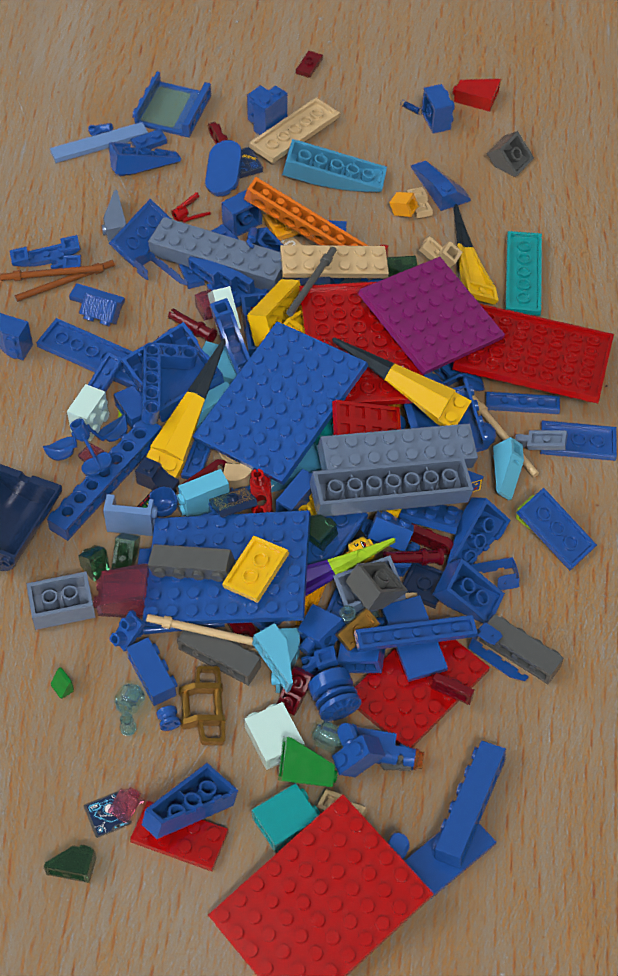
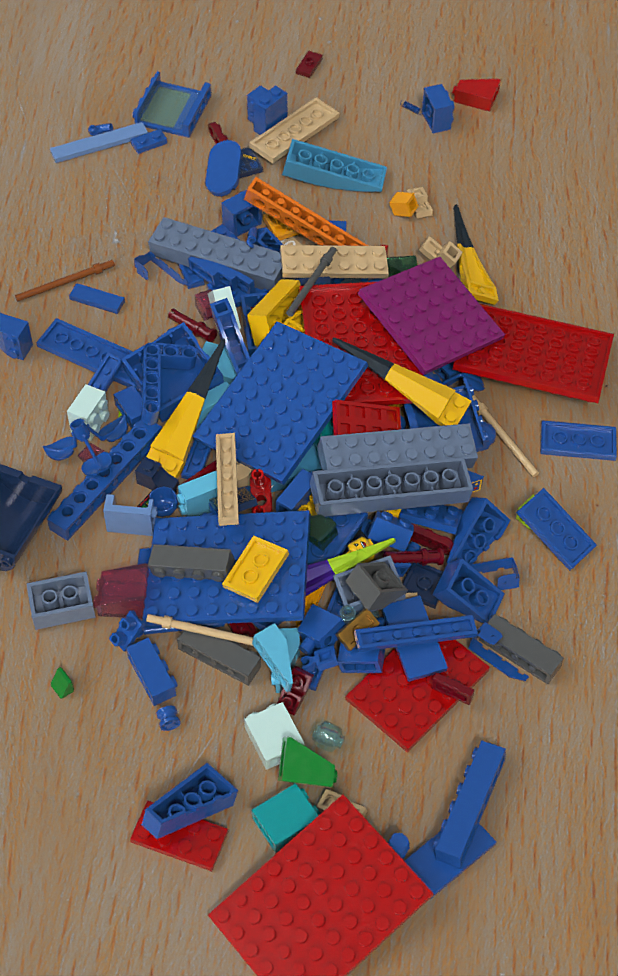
dark orange bar [0,264,104,281] -> none
blue slope [10,235,80,267] -> none
clear green slope [44,845,96,883] -> none
blue plate [51,255,81,269] -> none
clear green slope [78,545,110,581] -> none
blue brick [79,293,122,326] -> none
sticker [84,791,132,838] -> none
sand blue slope [101,190,126,241] -> none
clear pink bracket [108,787,145,823] -> none
blue wedge [109,142,181,176] -> none
blue tile [109,199,171,267] -> none
clear green slope [110,533,141,579] -> none
clear light blue head [114,684,145,715] -> none
clear light blue pin [120,713,137,736] -> none
red plant [171,192,211,223] -> none
pearl gold bar [178,666,226,745] -> none
blue wheel [308,667,361,721] -> none
blue brick [332,723,386,777] -> none
blue plate [358,727,424,771] -> none
blue wedge [411,160,471,211] -> none
blue tile [486,392,560,414] -> none
dark grey slope [487,131,534,177] -> none
medium azure slope [493,437,524,500] -> none
teal plate [505,231,542,316] -> none
sand blue plate [515,430,568,450] -> none
none -> tan plate [216,433,239,526]

